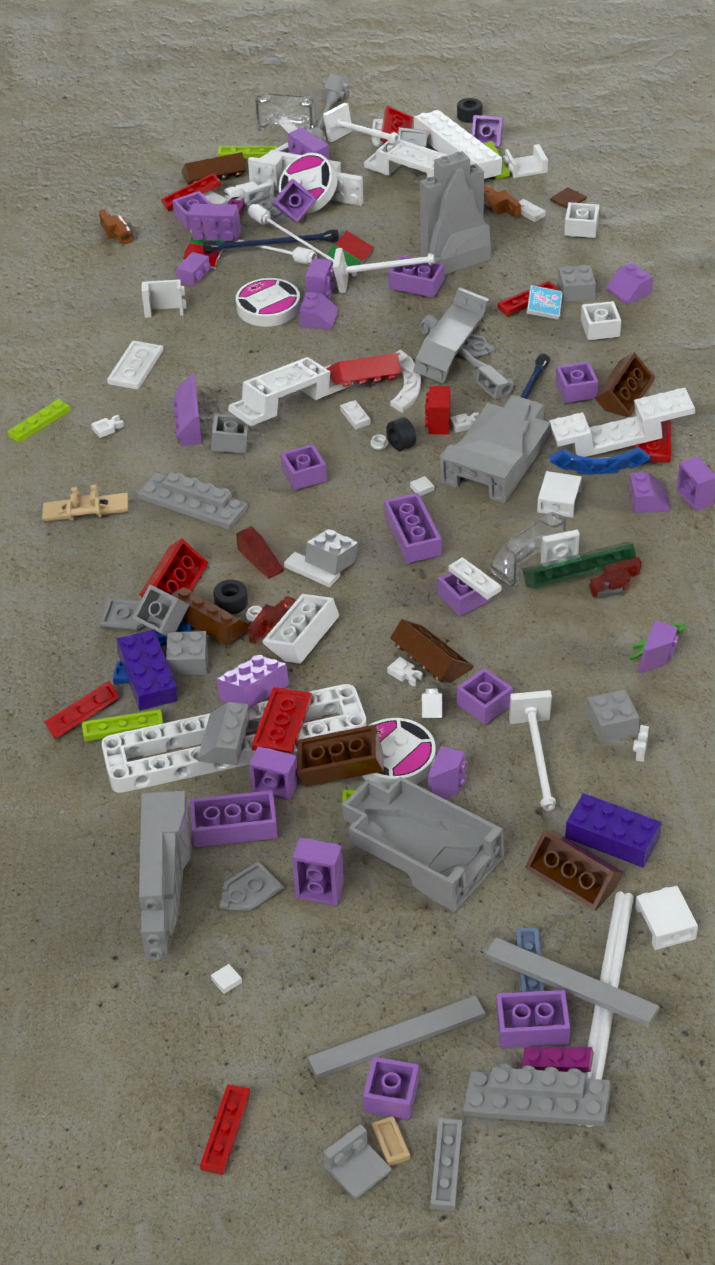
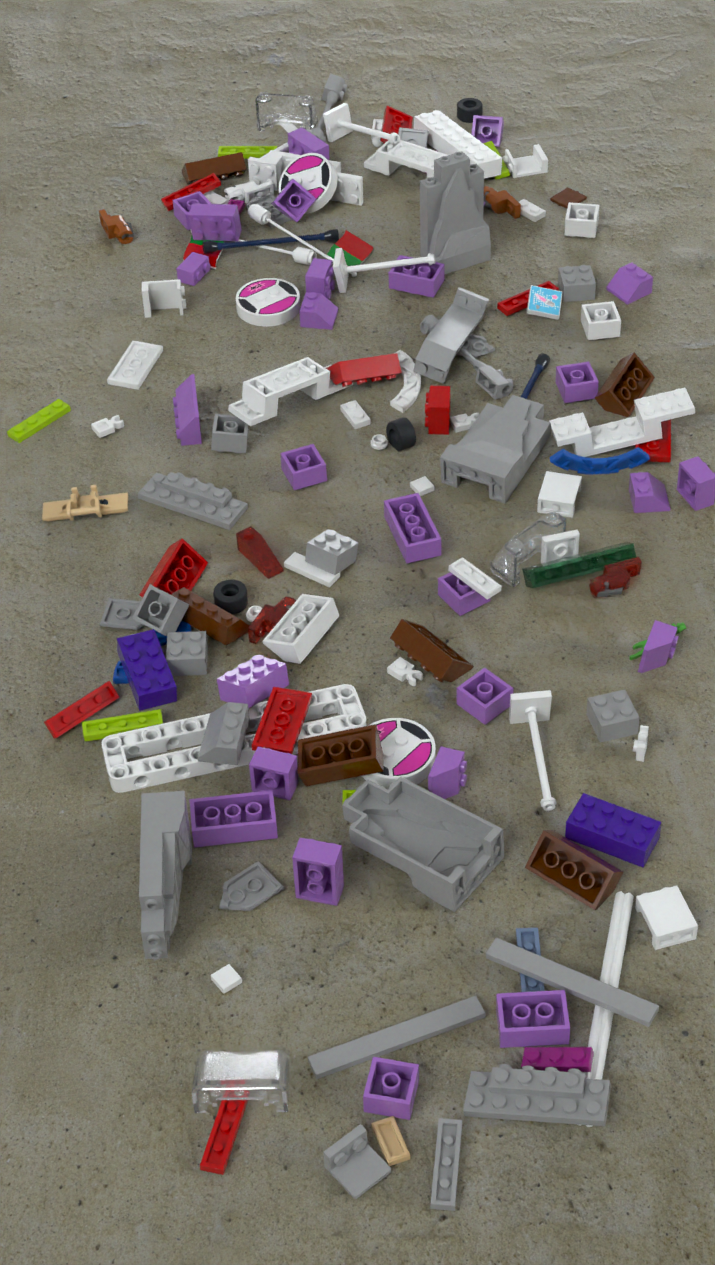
white slope [422,688,442,718] -> none
none -> clear windscreen [192,1050,290,1113]

